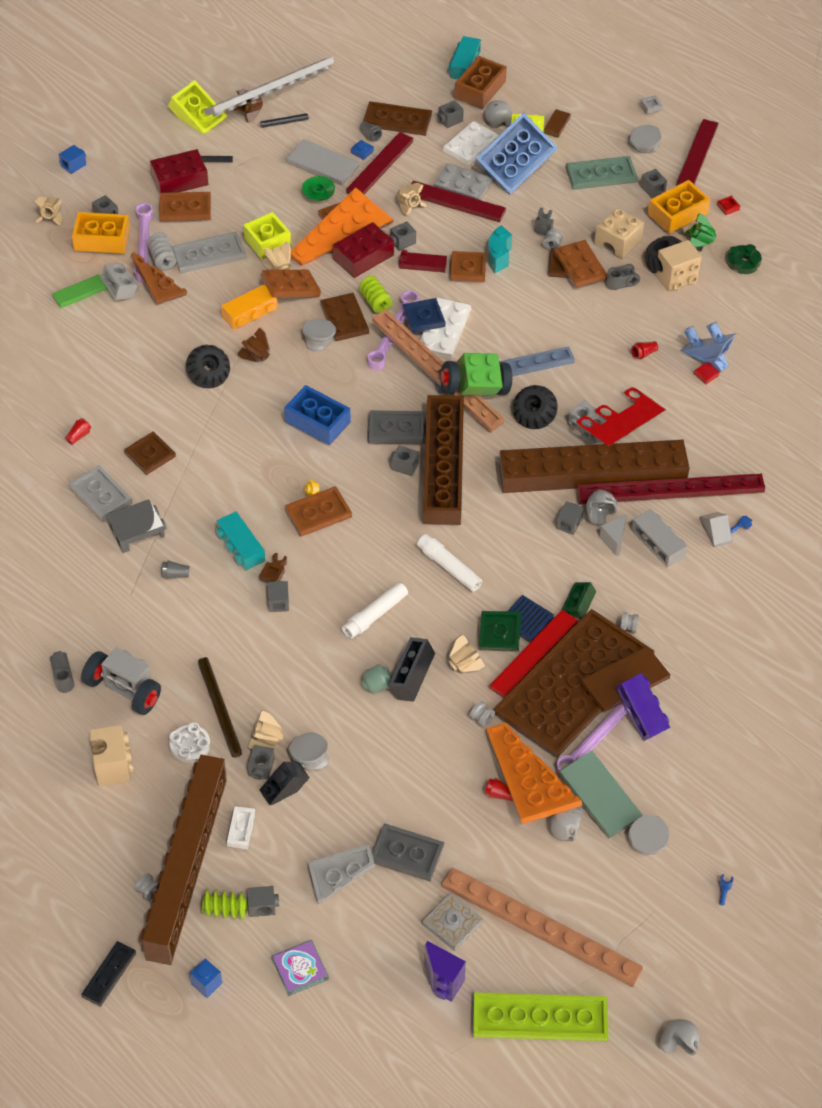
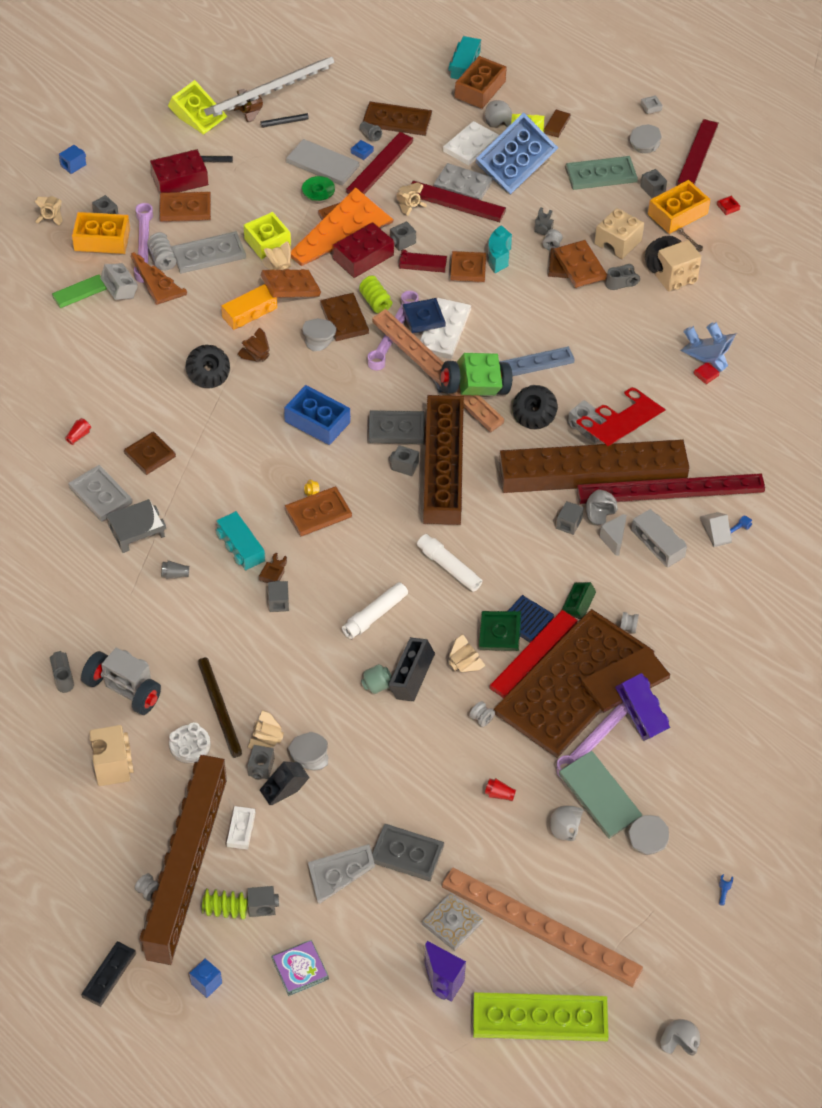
dark grey brick [438,100,464,128] -> none
orange wing [486,722,582,824] -> none
red cone [631,341,659,360] -> none
green brick [685,213,716,247] -> none
dark green plate [727,244,762,274] -> none

